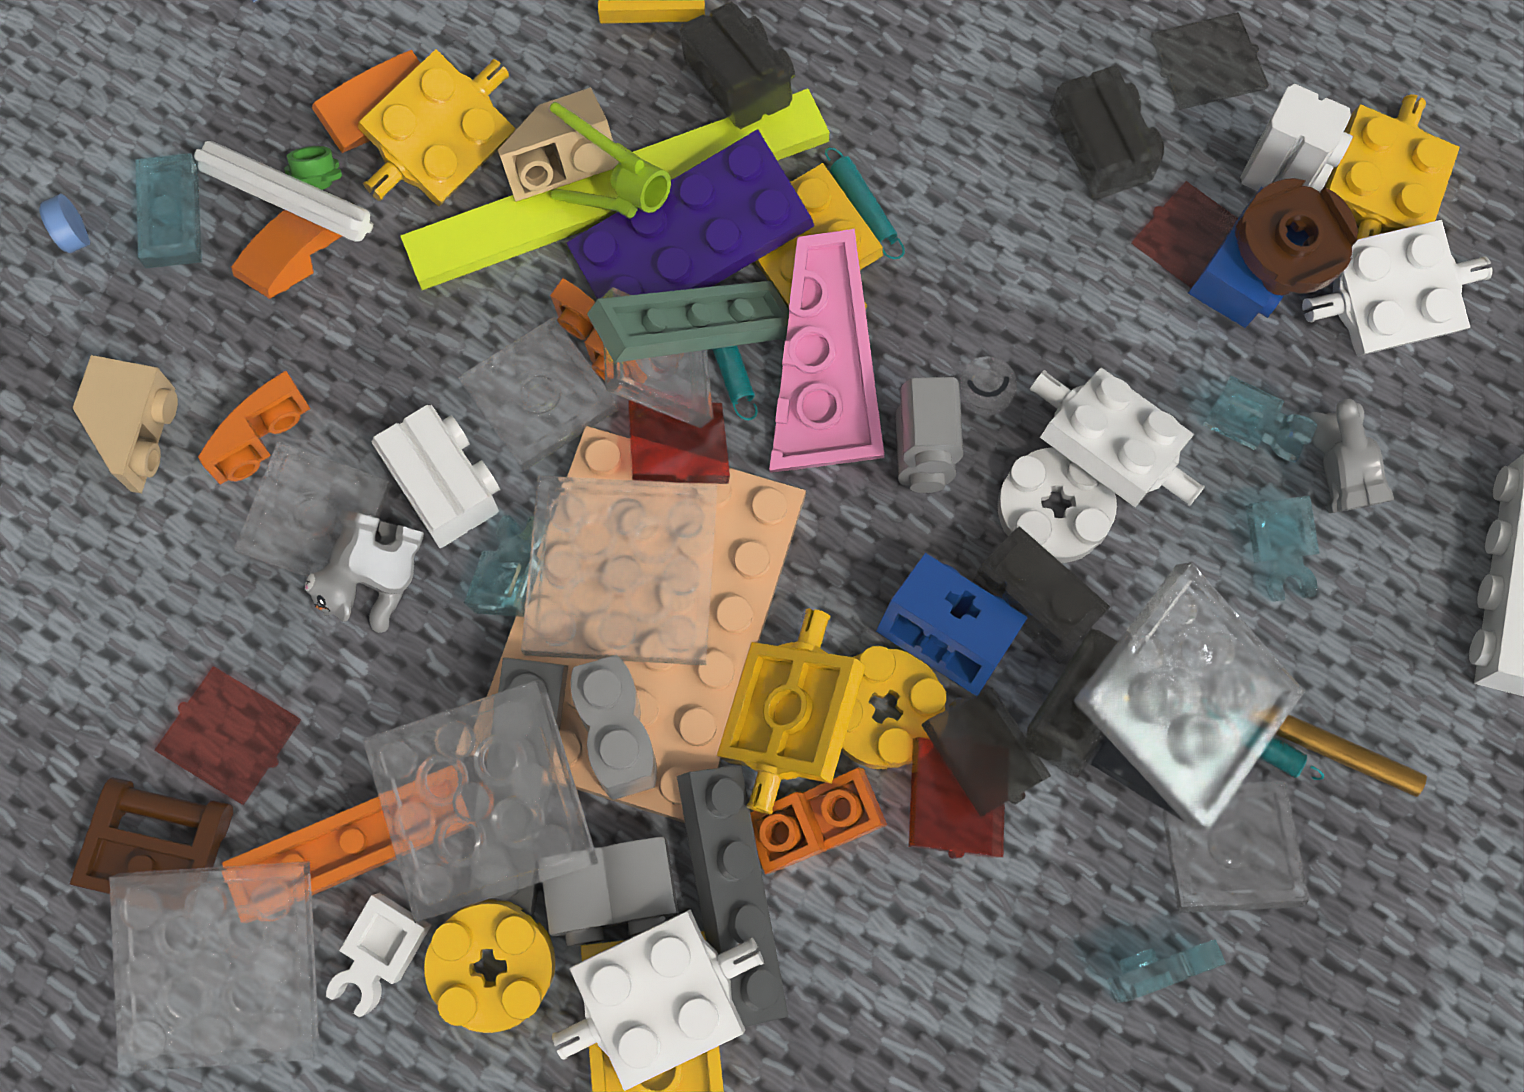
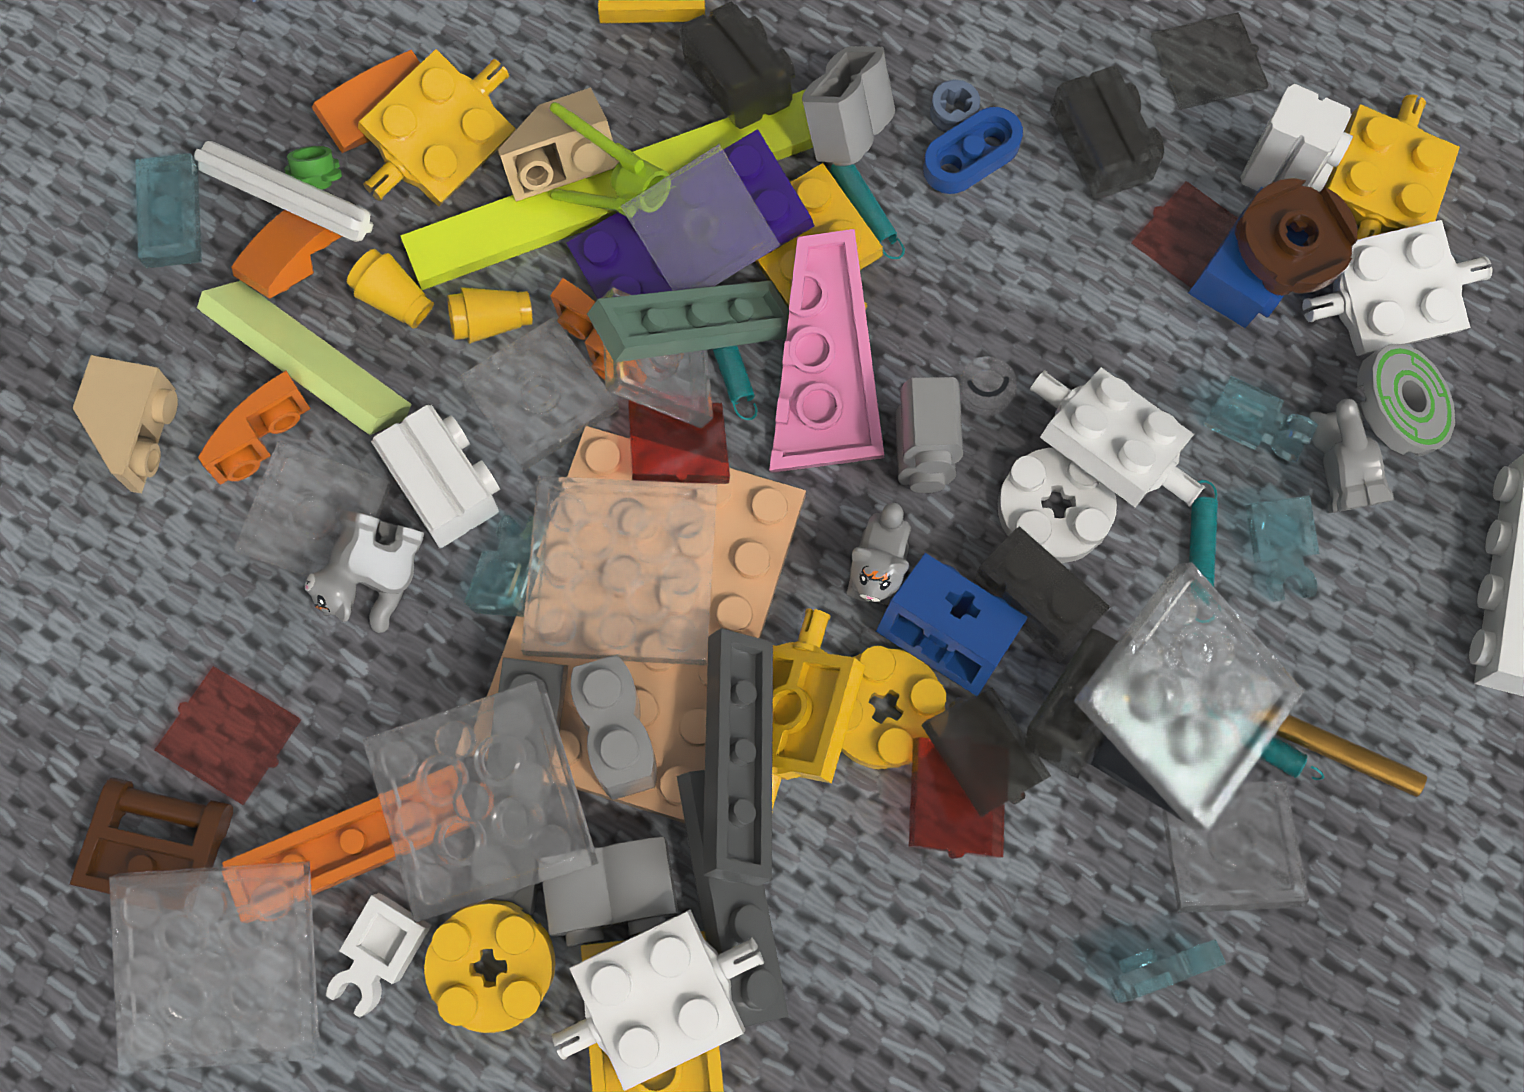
medium blue tile [39,194,90,253] -> none
orange slope [750,768,887,874] -> none
none -> yellowish green tile [197,280,412,435]
none -> yellow cone [346,249,434,329]
none -> yellow cone [447,287,533,344]
none -> clear plate [621,144,780,291]
none -> dark grey plate [702,628,773,886]
none -> light grey brick [802,46,895,166]
none -> light grey animal [846,503,911,605]
none -> blue plate [923,107,1023,194]
none -> sand blue bush [930,79,980,133]
none -> teal piece [1187,480,1218,623]
none -> light grey tile [1357,344,1455,457]

